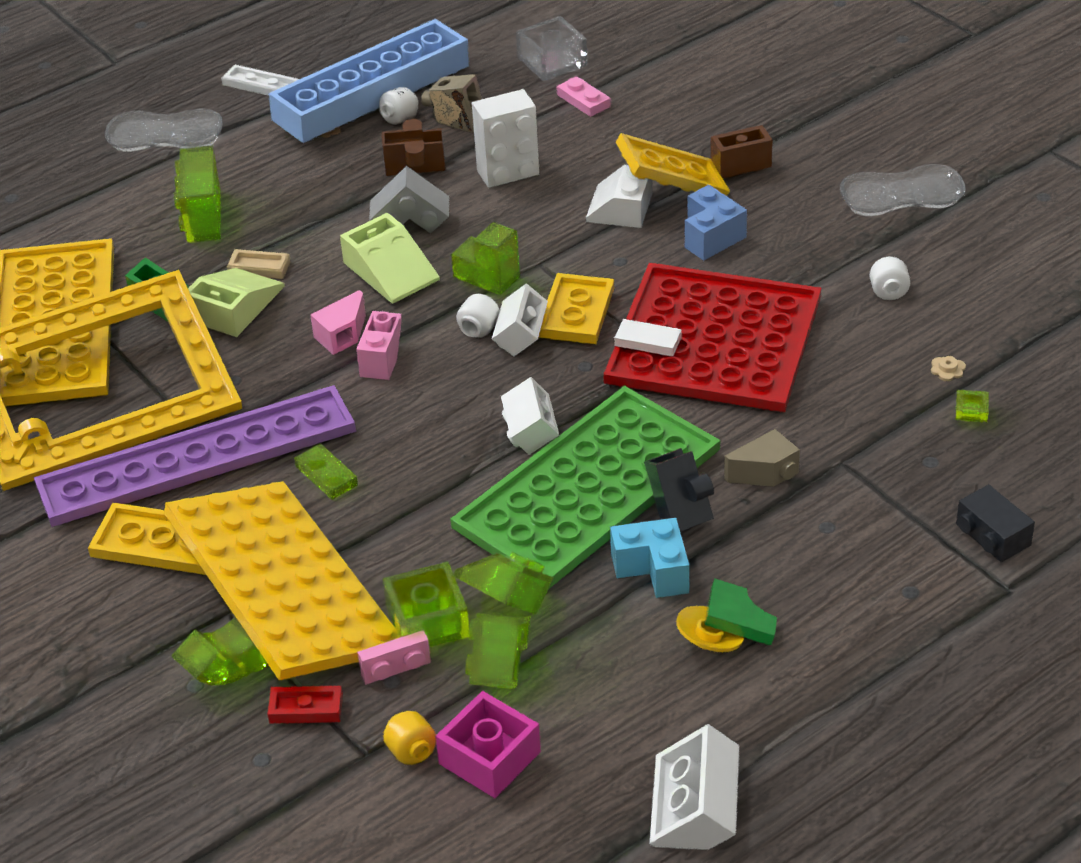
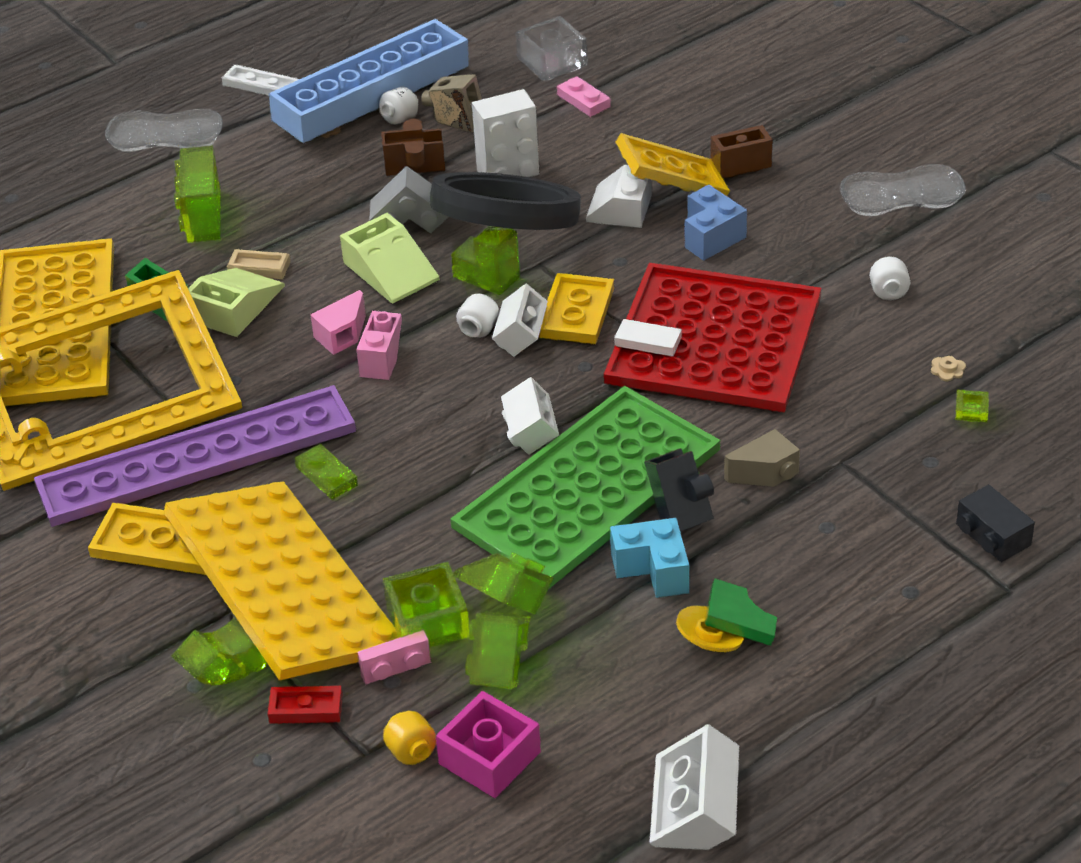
none -> black tyre [430,172,581,230]

